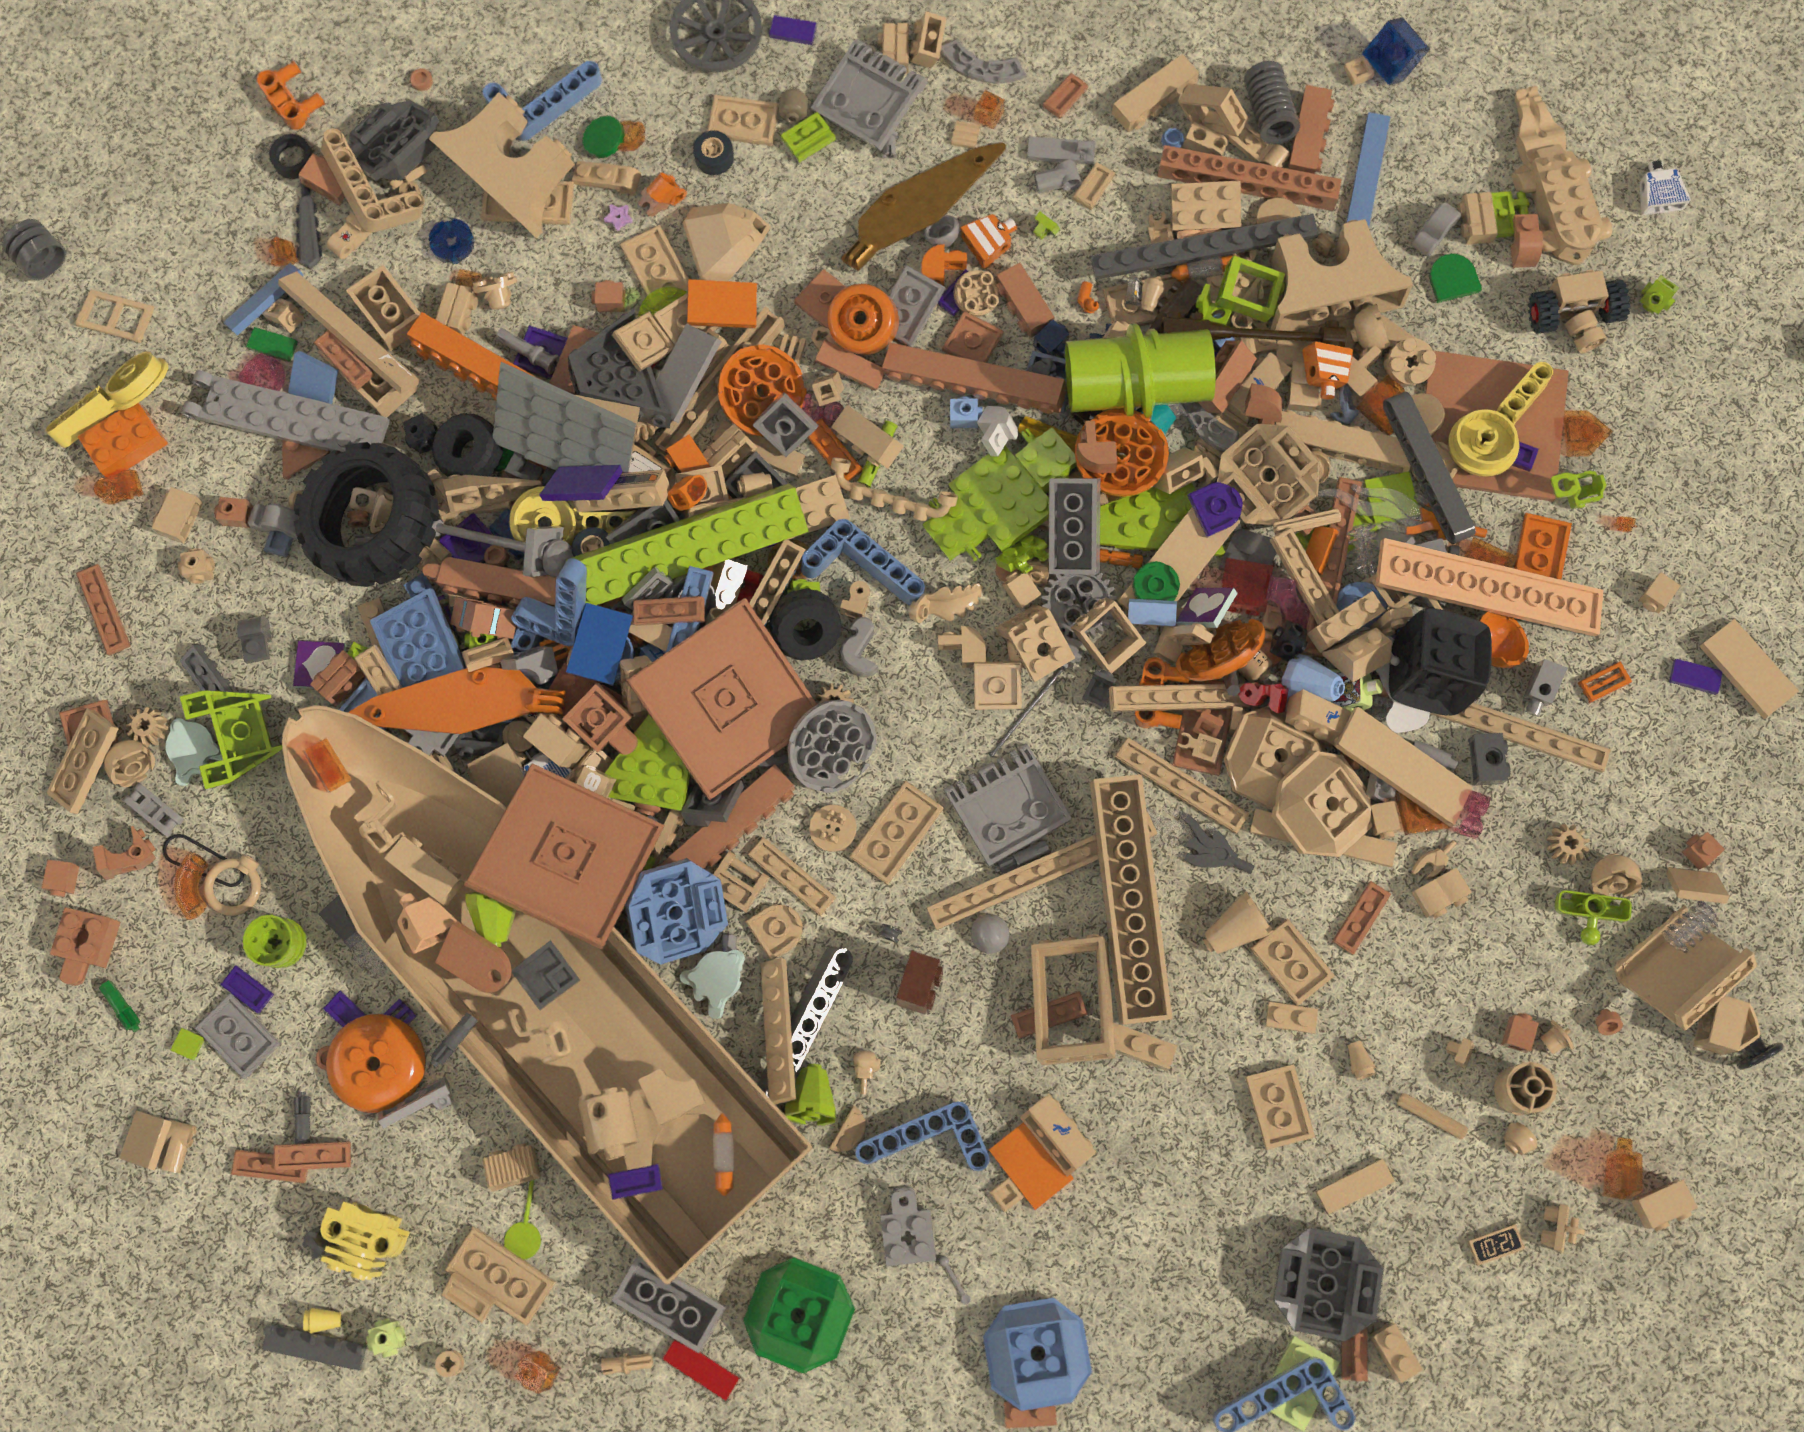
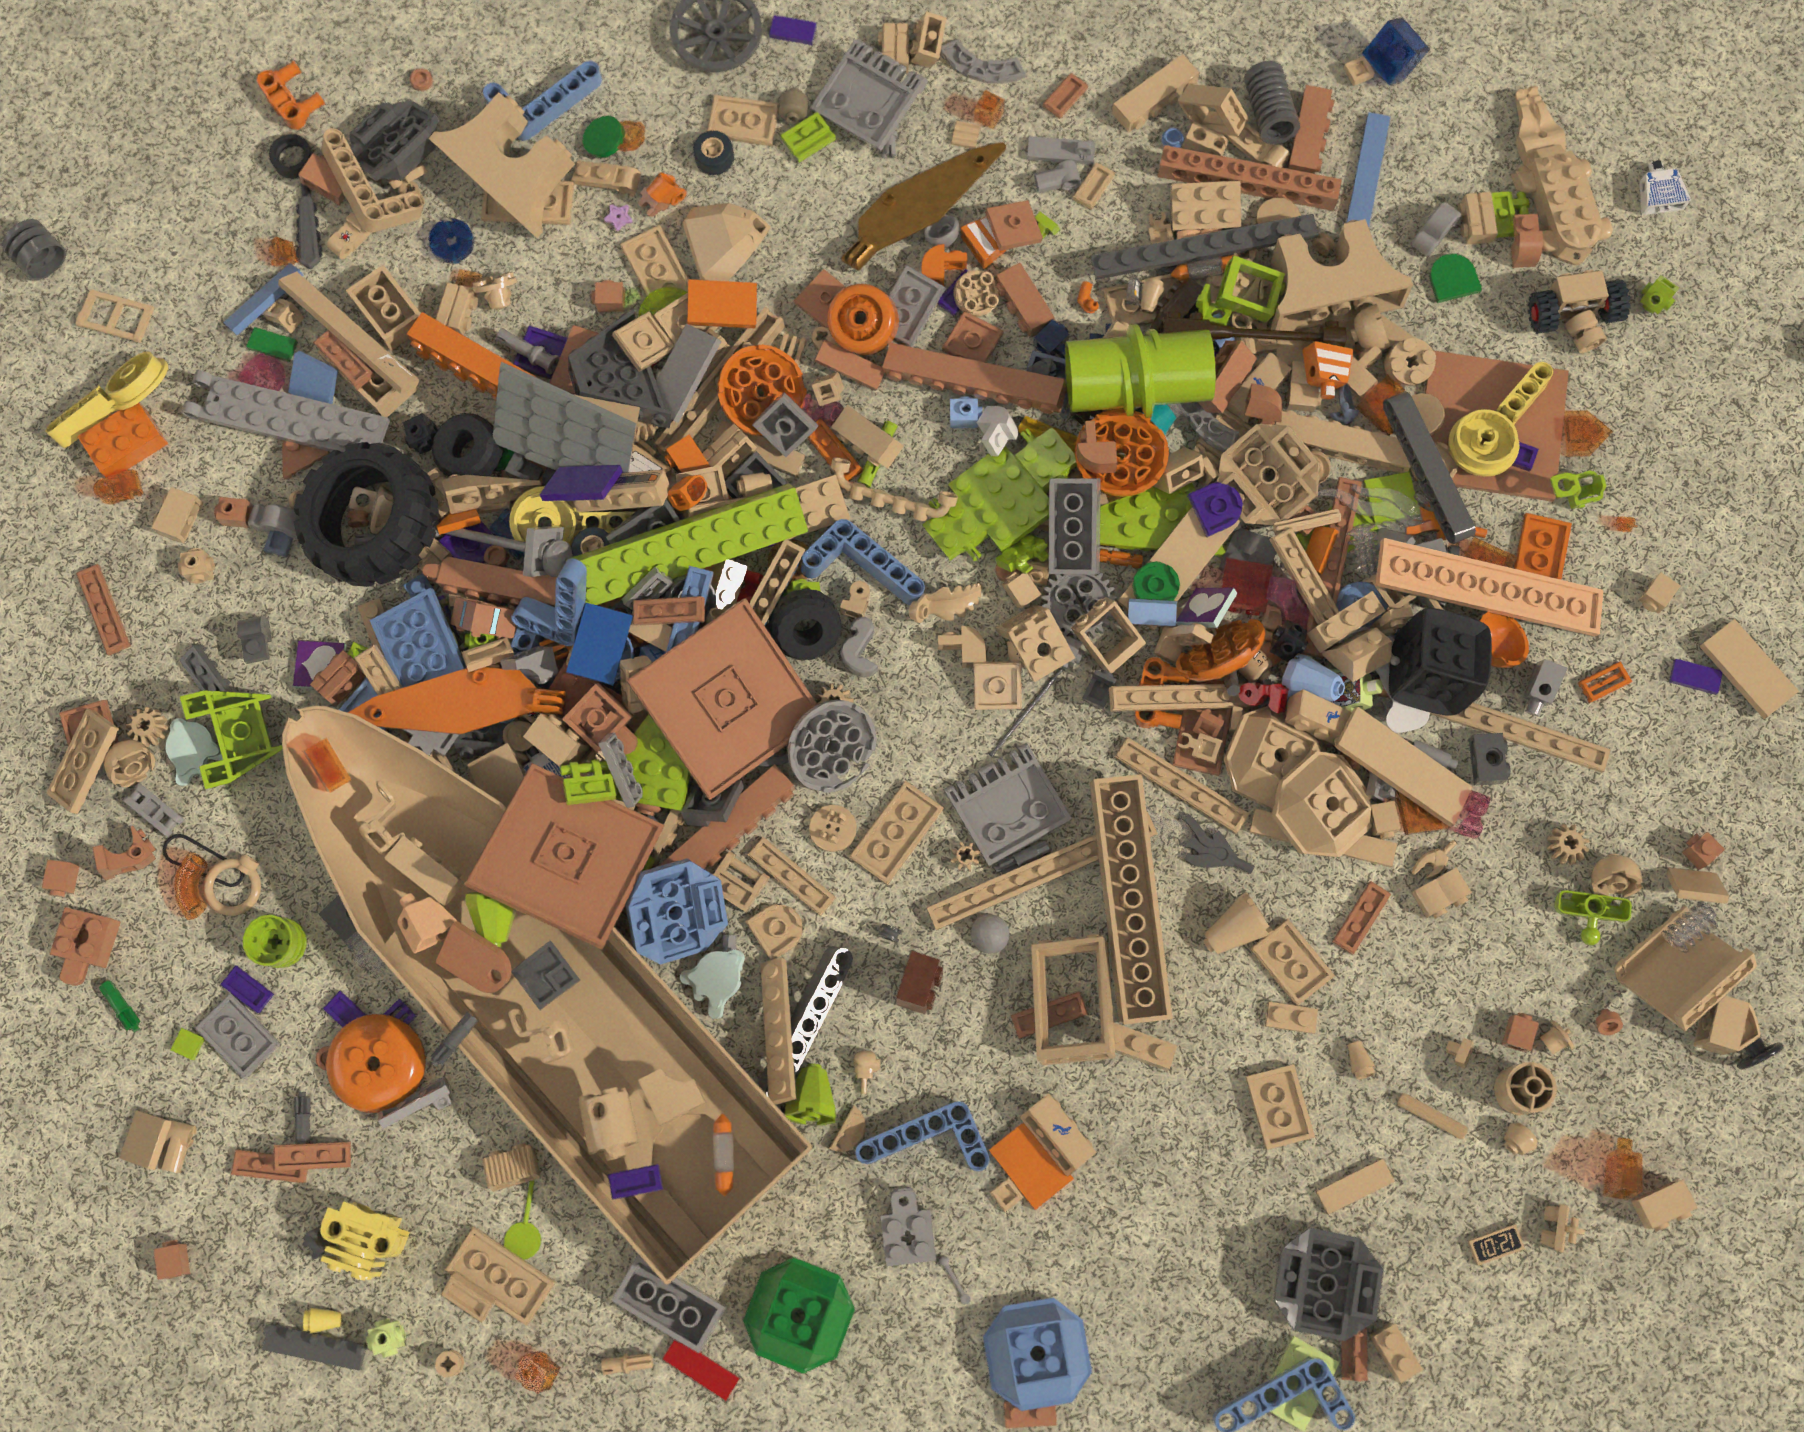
none -> nougat brick [154,1240,190,1280]
none -> orange tile [436,509,481,535]
none -> lime plate [560,759,616,805]
none -> light grey tile [598,732,642,808]
none -> tan gear [951,842,980,872]
none -> nougat plate [985,200,1043,251]

